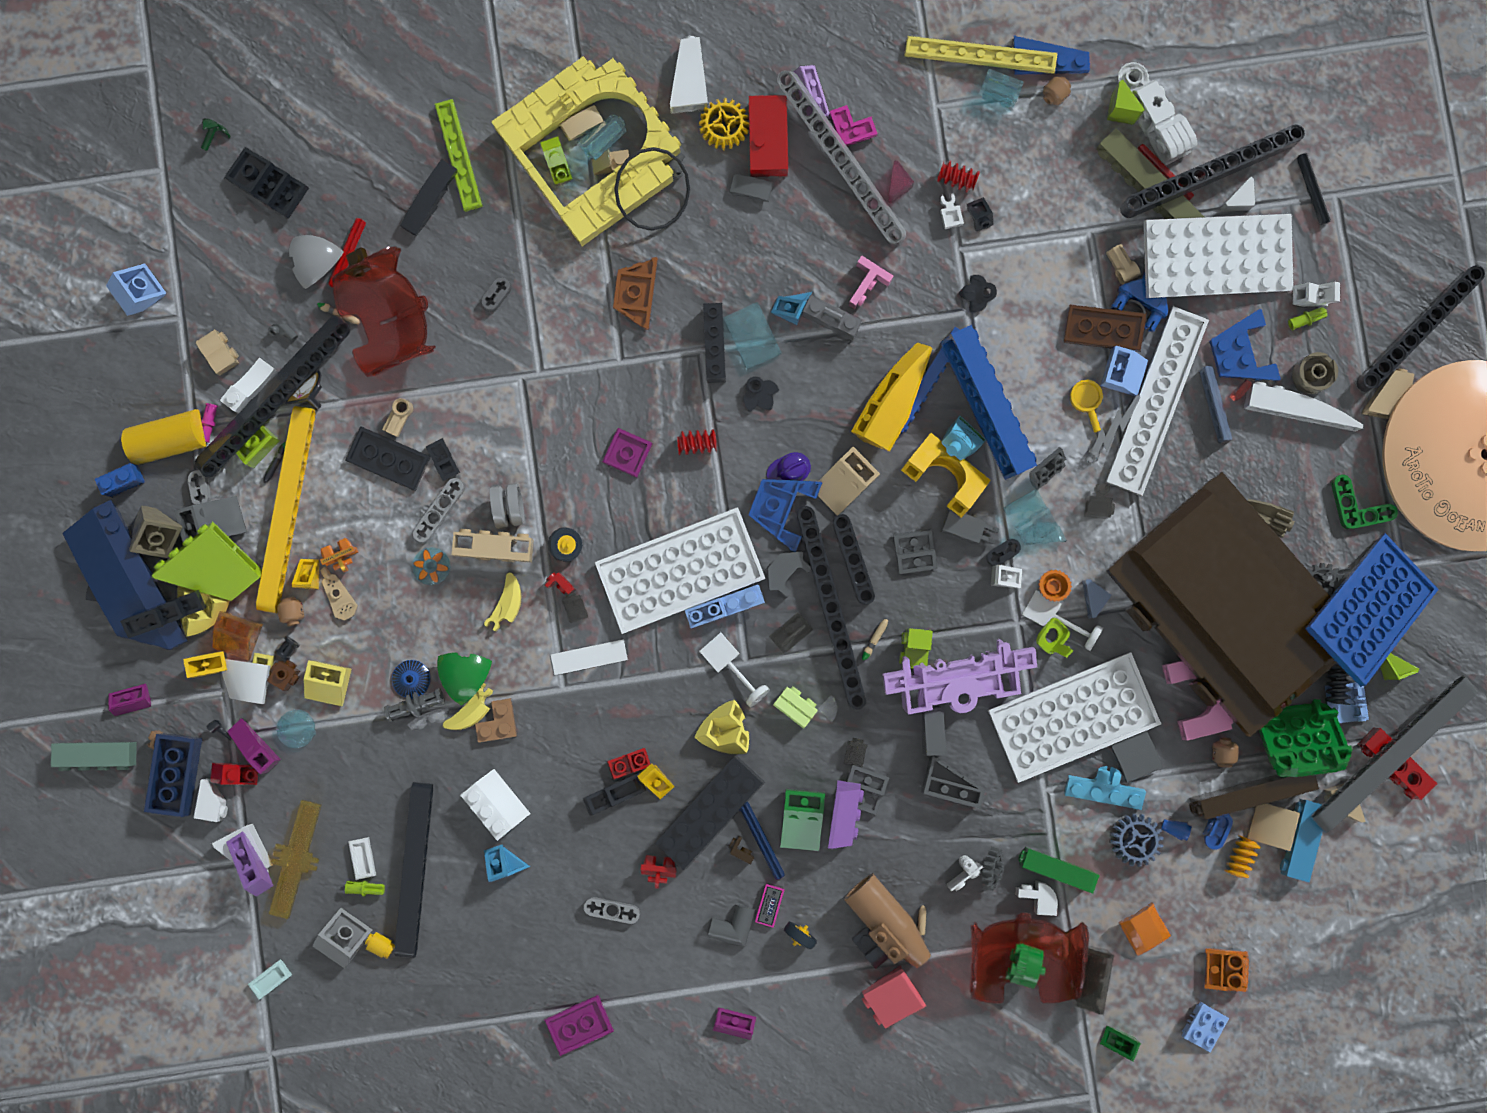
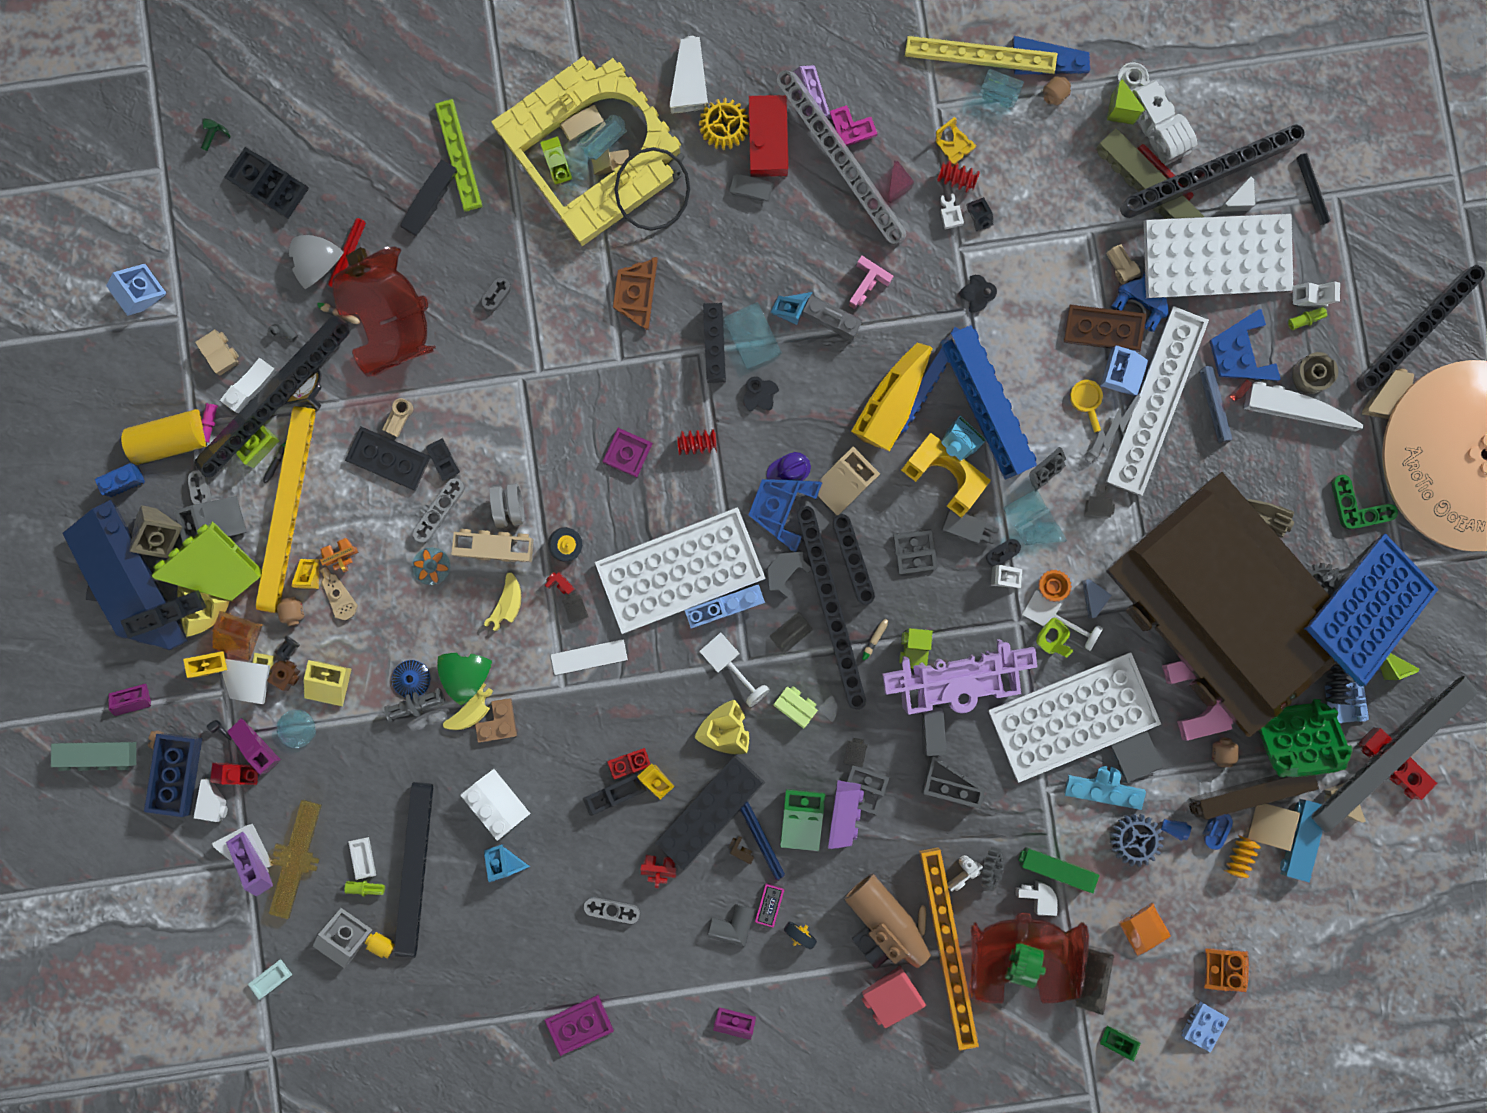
none -> light orange brick [919,847,979,1051]
none -> yellow piece [935,117,976,165]

